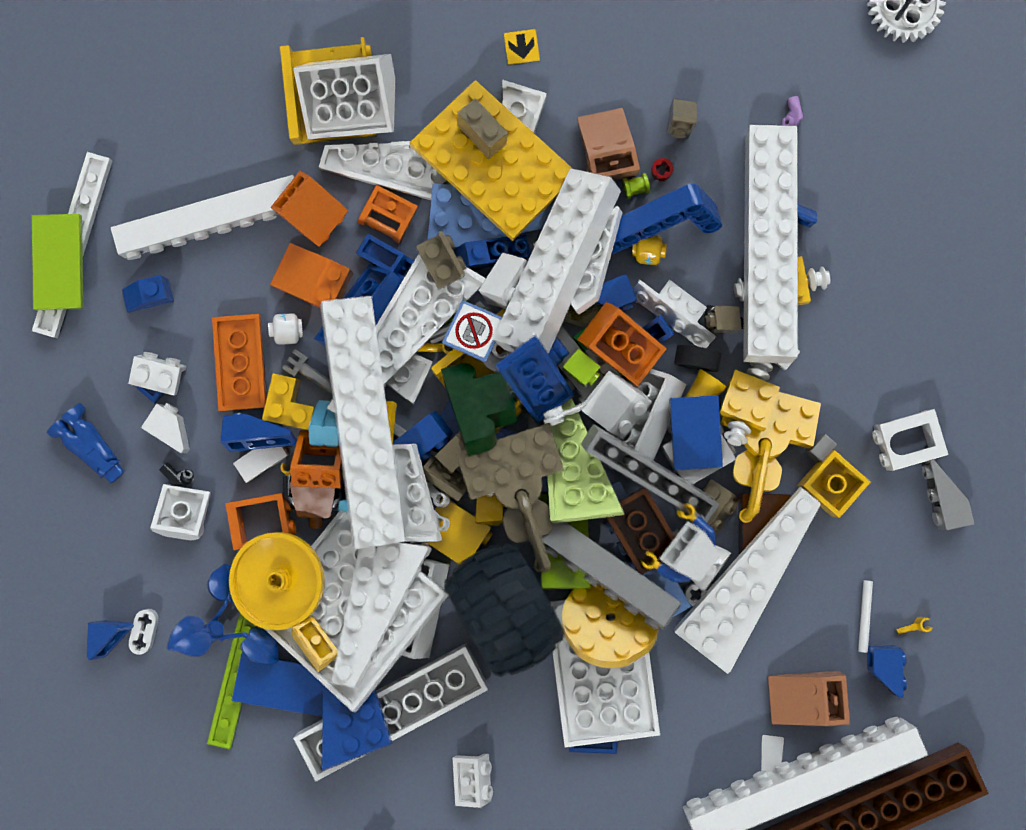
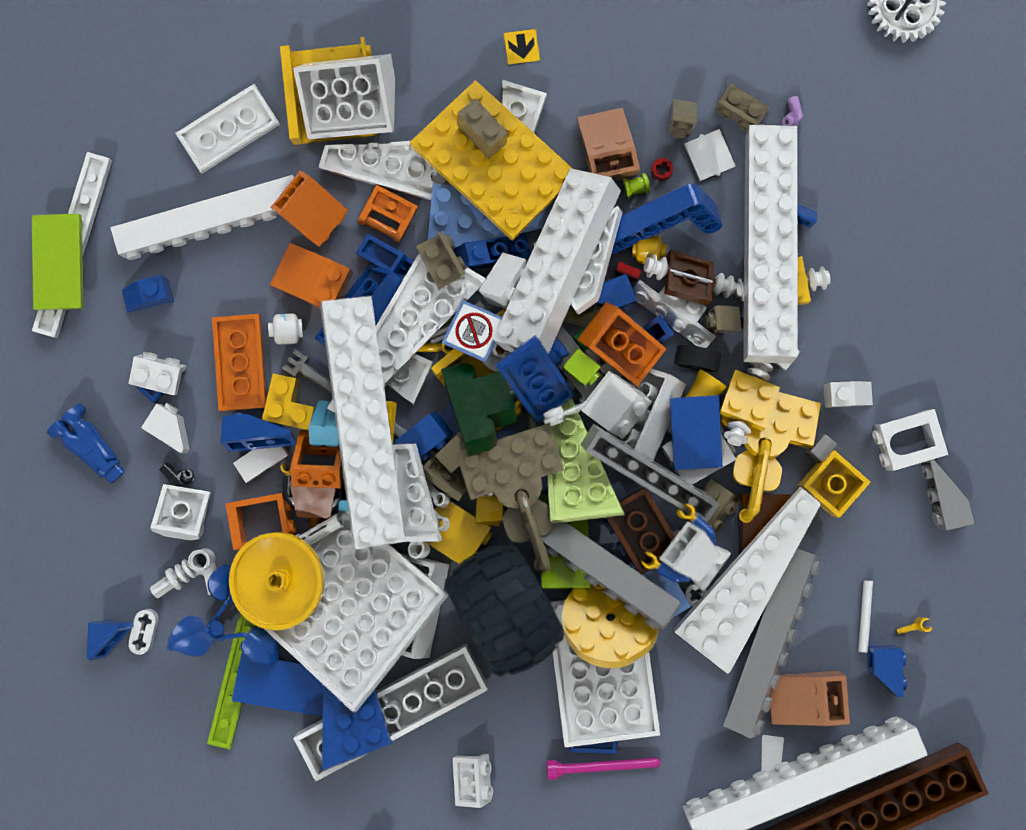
yellow slope [292,616,338,672] -> none
white wing [331,543,432,688] -> none
none -> white piece [150,548,217,598]
none -> white tile [175,84,280,174]
none -> white pin [295,513,344,546]
none -> dark pink piece [546,757,661,780]
none -> red tile [614,262,641,282]
none -> reddish brown plate [644,250,736,306]
none -> white piece [684,129,735,182]
none -> dark tan bracket [714,83,770,132]
none -> light grey brick [723,549,821,738]
none -> white slope [823,381,873,408]

